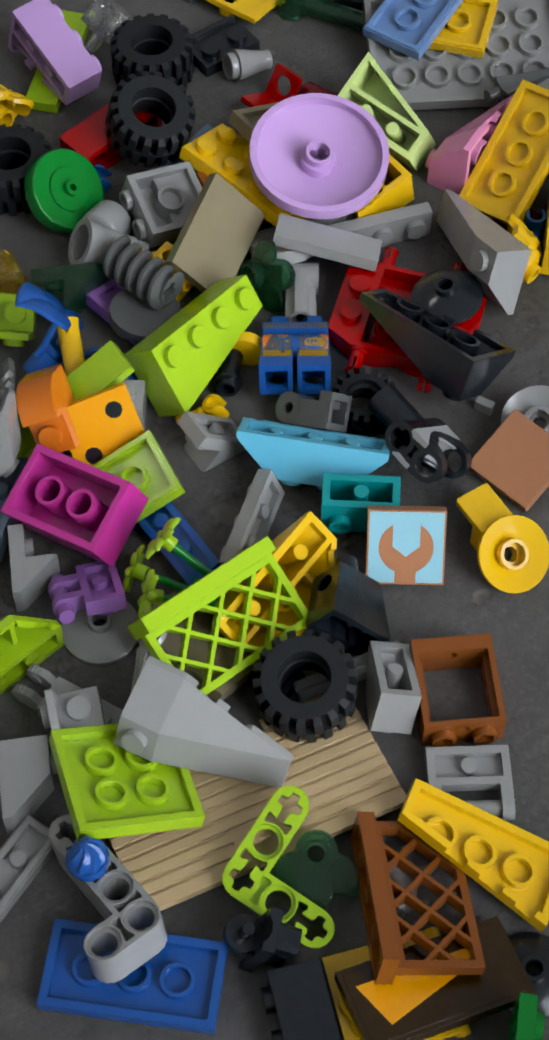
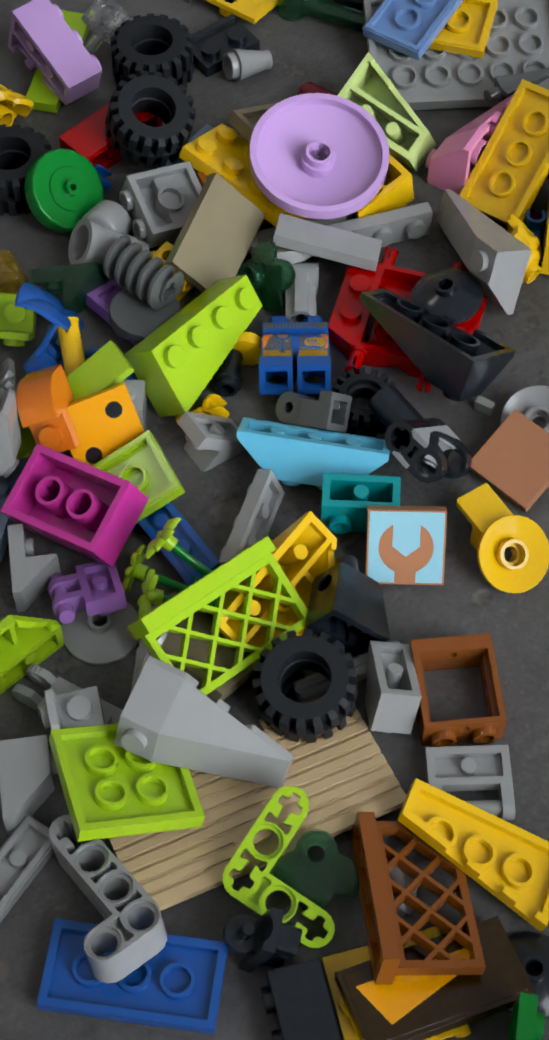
blue plate [65,835,110,882] -> none
red bracket [240,64,302,107] -> none

